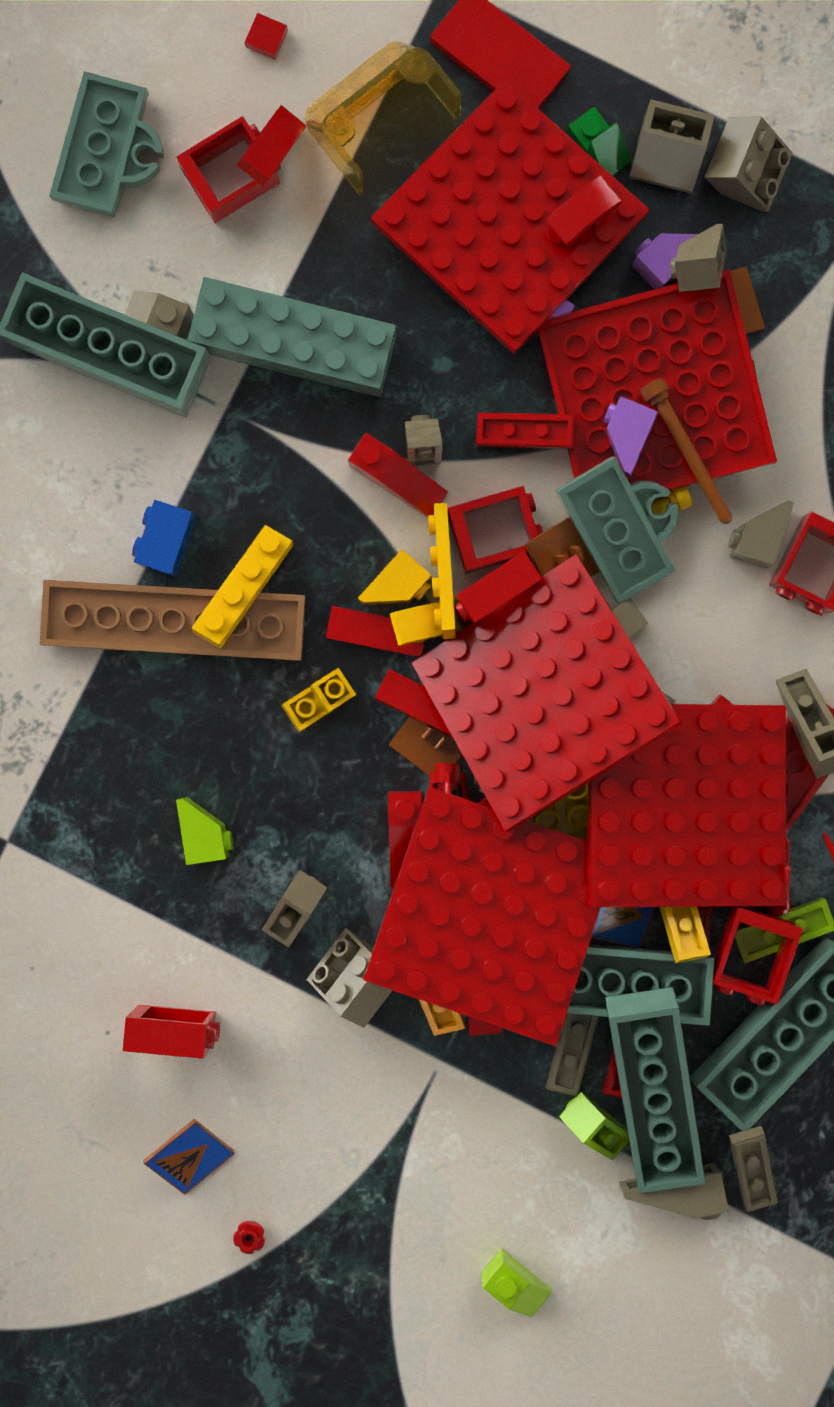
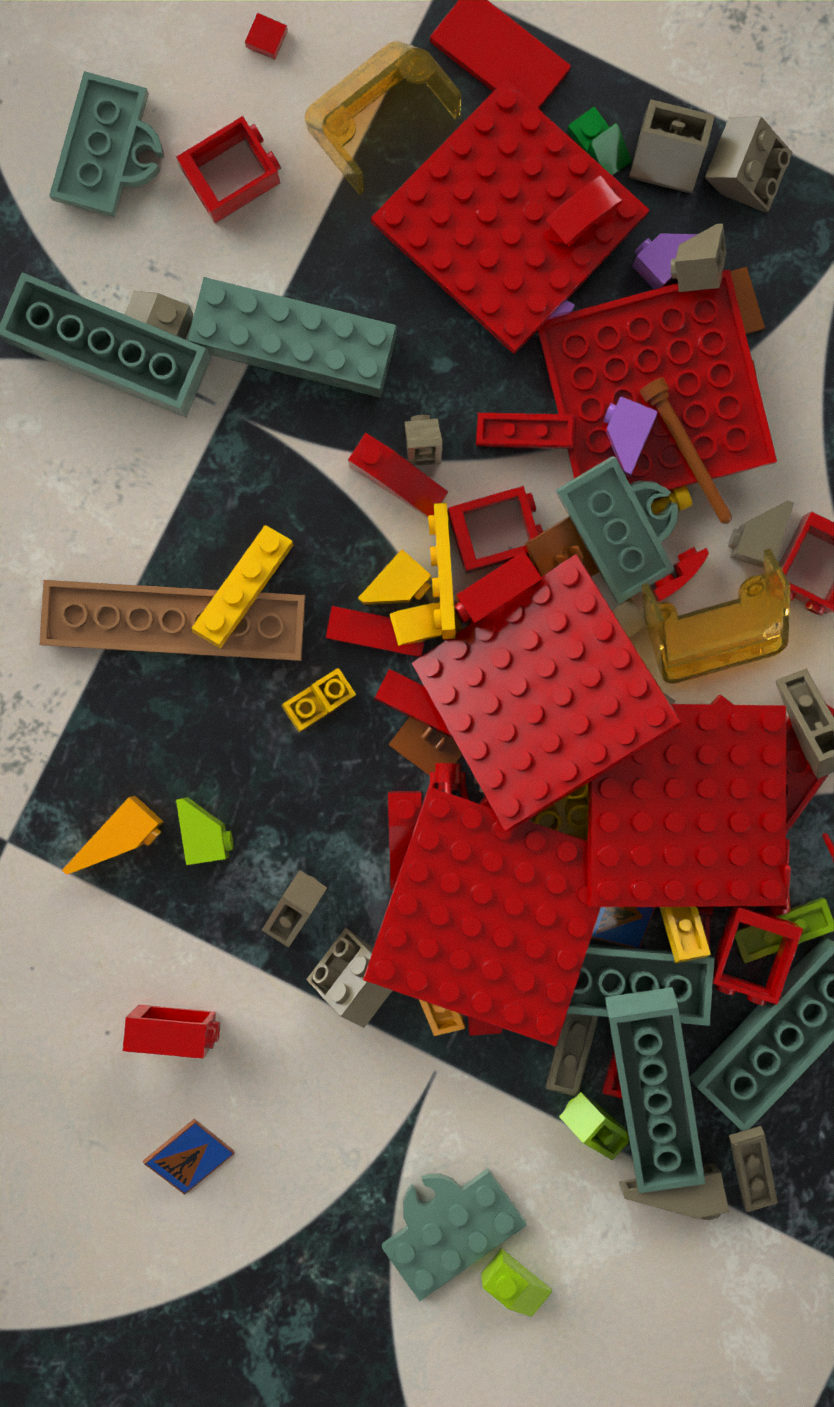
blue brick [132,499,197,578] -> none
red plate [233,1221,265,1254] -> none
red tile [237,105,307,187] -> none
none -> light orange slope [62,796,164,875]
none -> sand green plate [382,1168,527,1301]
none -> clear yellow windscreen [642,549,790,684]
none -> red slope [649,547,709,604]

